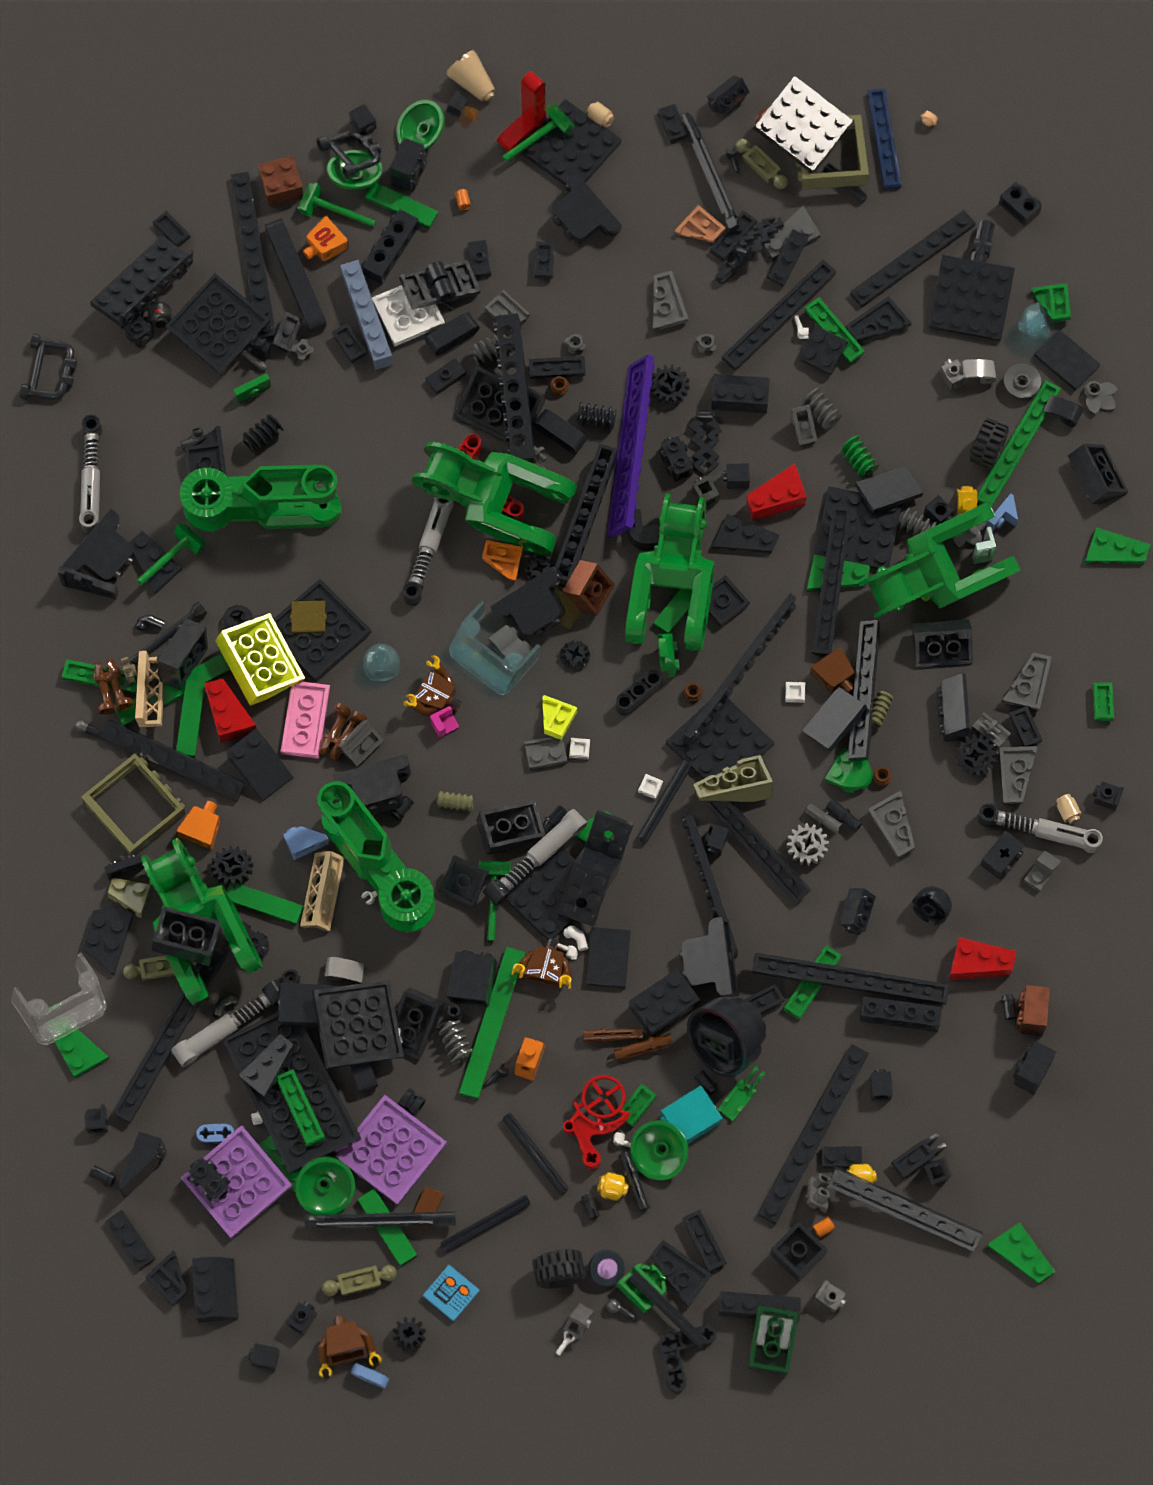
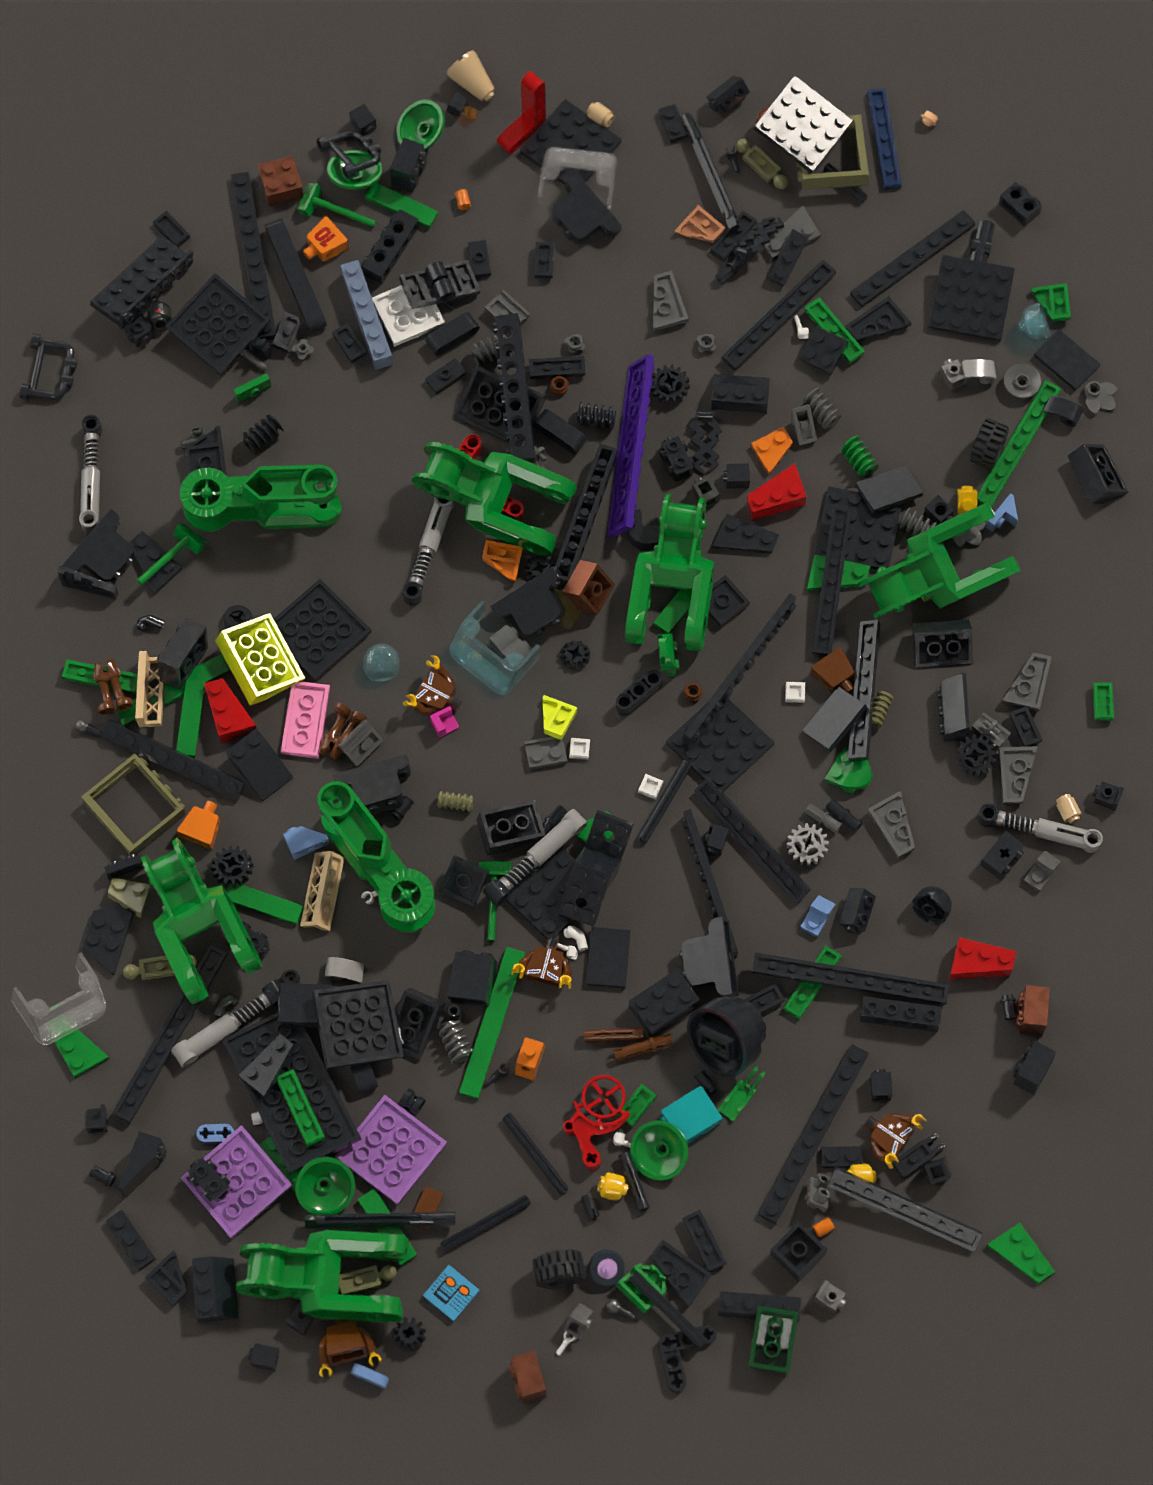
dark tan plate [121,657,137,684] -> none
black piece [130,602,207,664] -> none
black brick [152,906,221,966] -> none
clear yellow piece [290,601,327,632] -> none
green piece [502,103,575,162] -> none
olive wedge [693,755,773,802] -> none
reddish brown plate [873,767,892,786] -> none
light aqua panel [972,527,996,564] -> none
green wing [1085,527,1151,564] -> none
none -> green arm [236,1230,409,1323]
none -> copper brick [509,1350,547,1403]
none -> clear windscreen [538,147,618,210]
none -> orange wing [751,427,793,475]
none -> medium blue slope [800,895,836,938]
none -> reddish brown torso [864,1113,926,1169]

